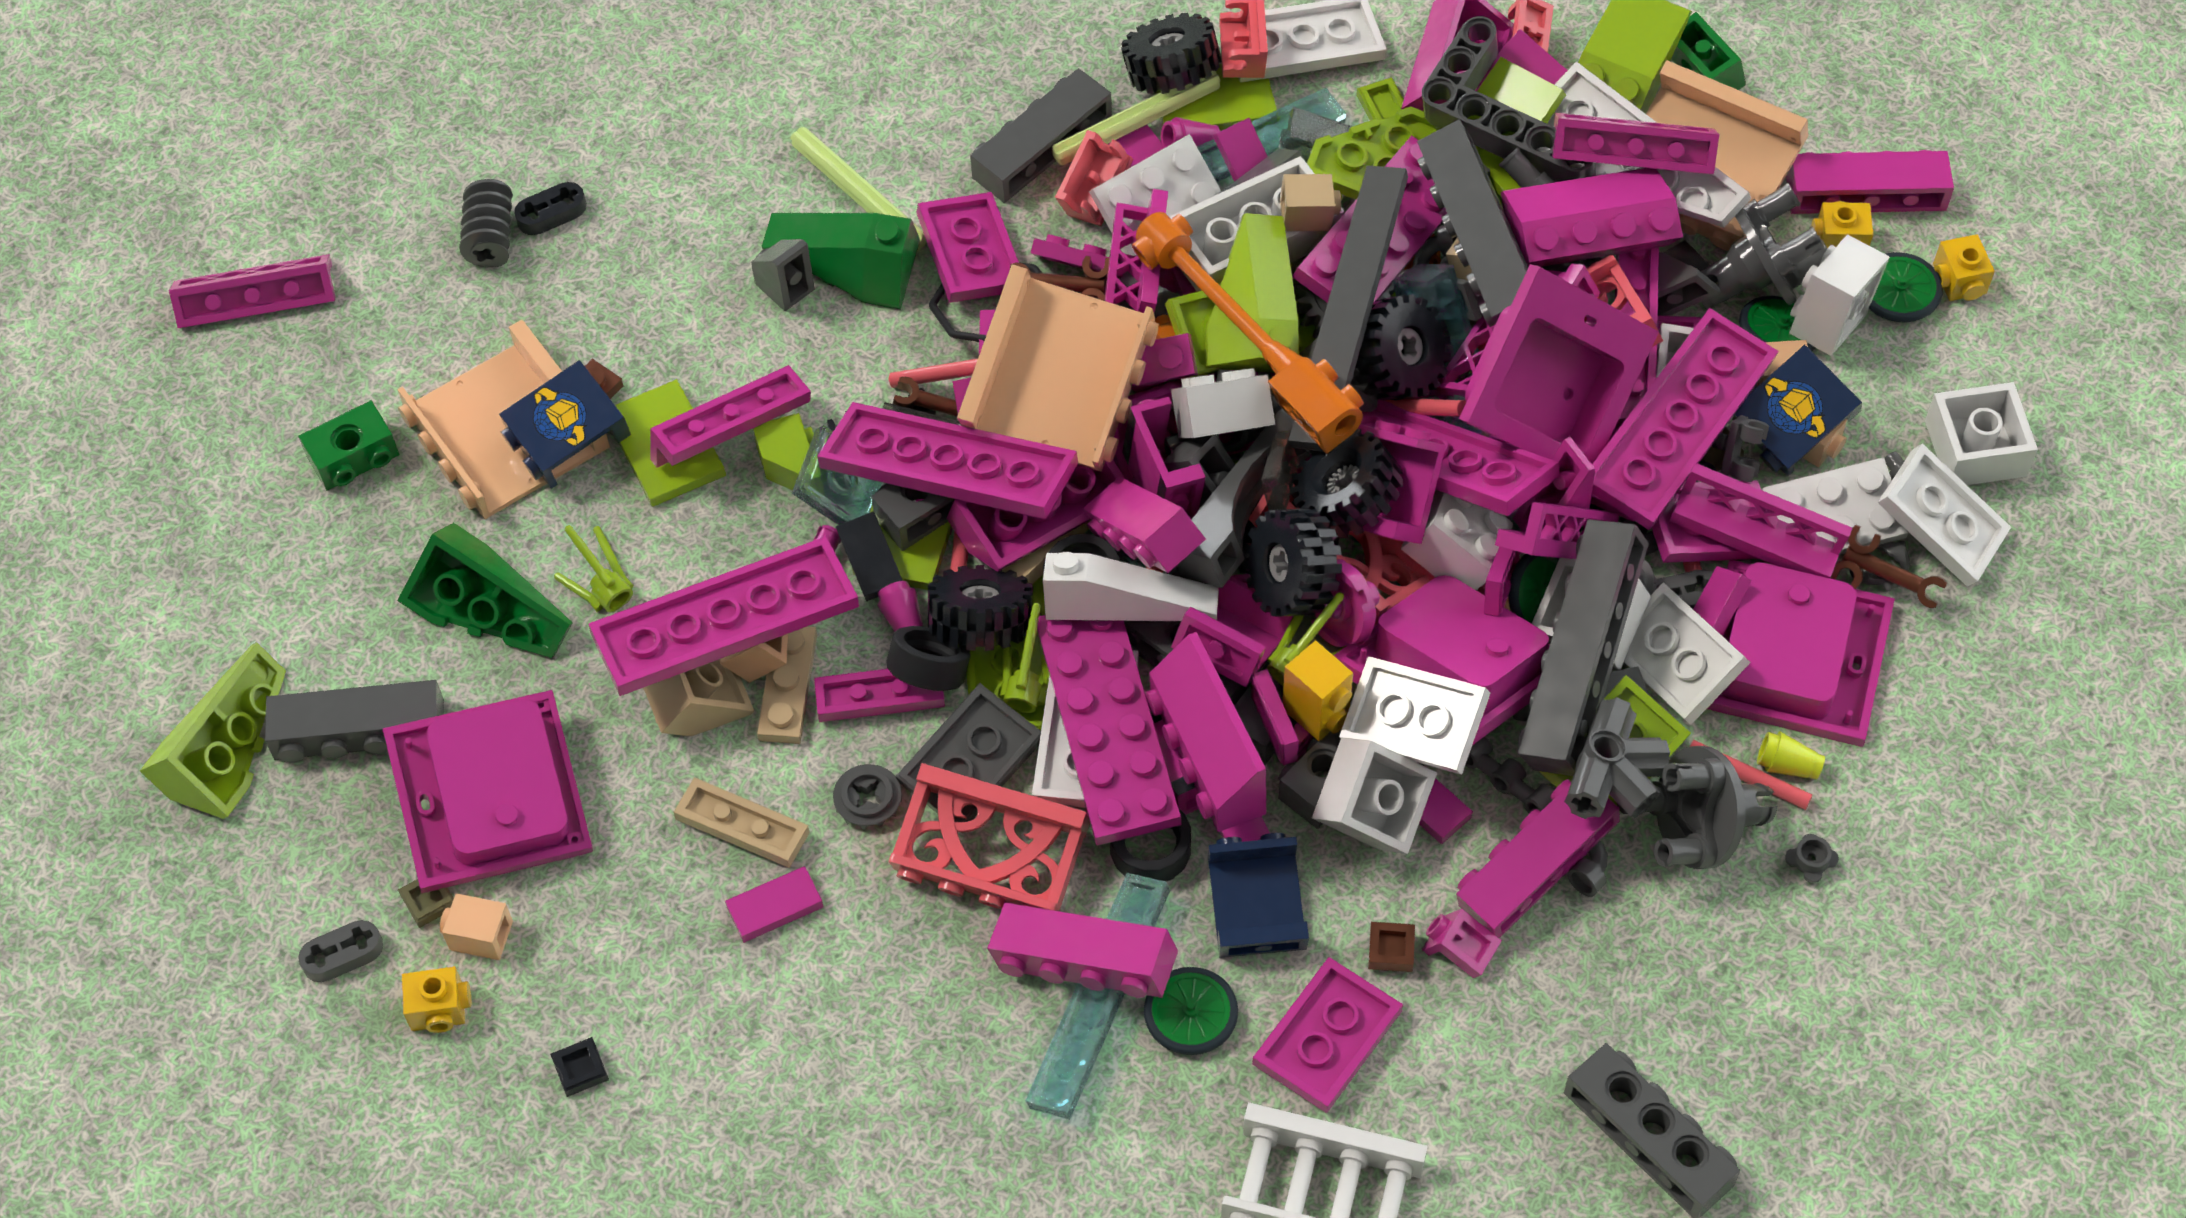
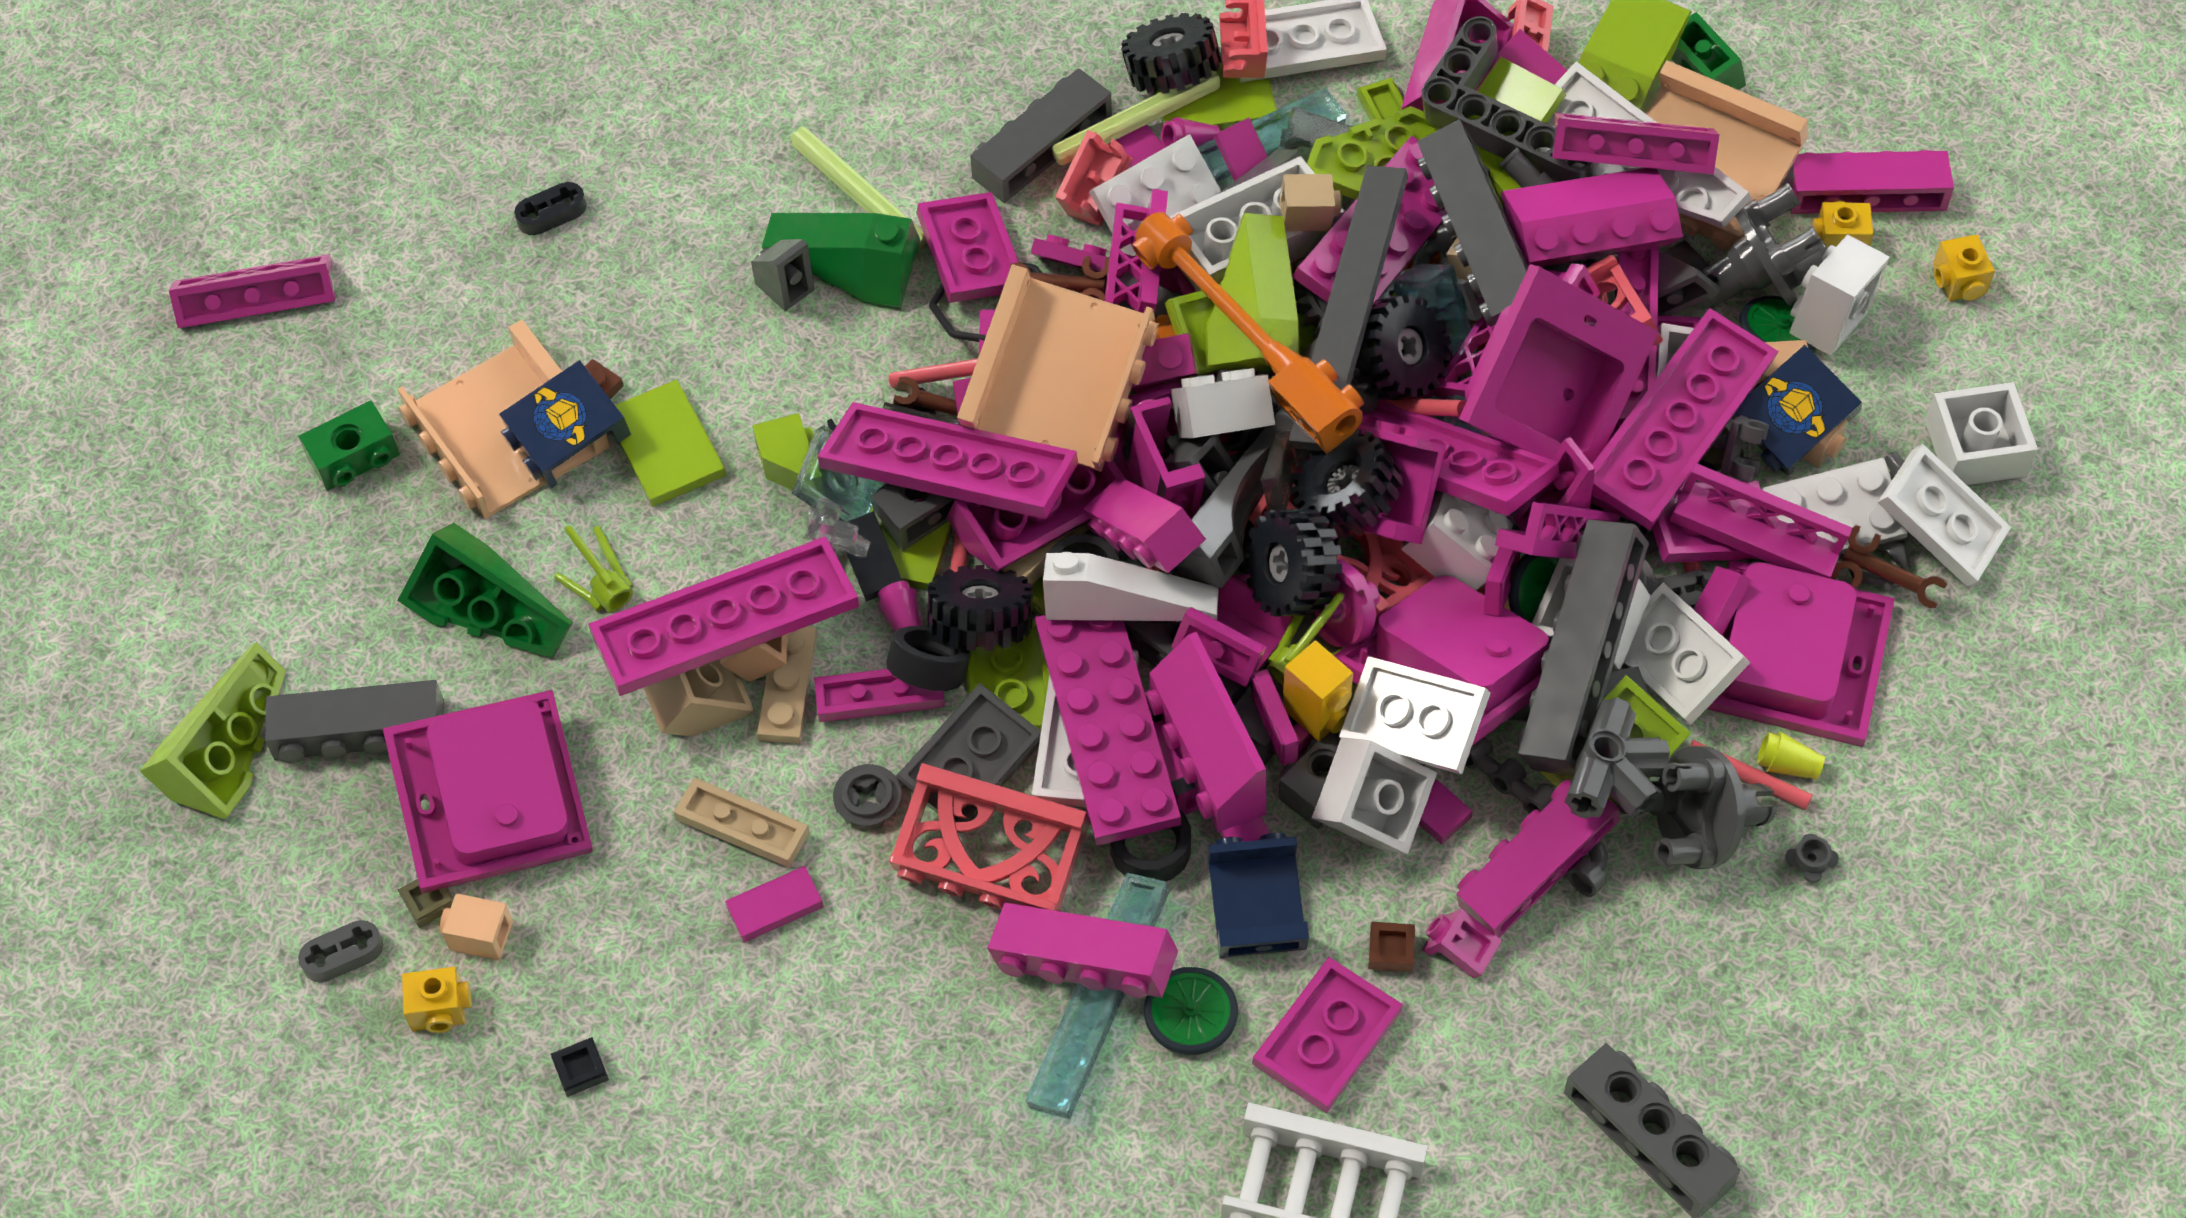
dark grey piece [459,179,513,267] -> none
dark pink fence [650,365,811,468] -> none
lime plant [1000,603,1049,713] -> none
green wheel [1869,252,1943,322] -> none
none -> clear bracket [806,498,871,558]

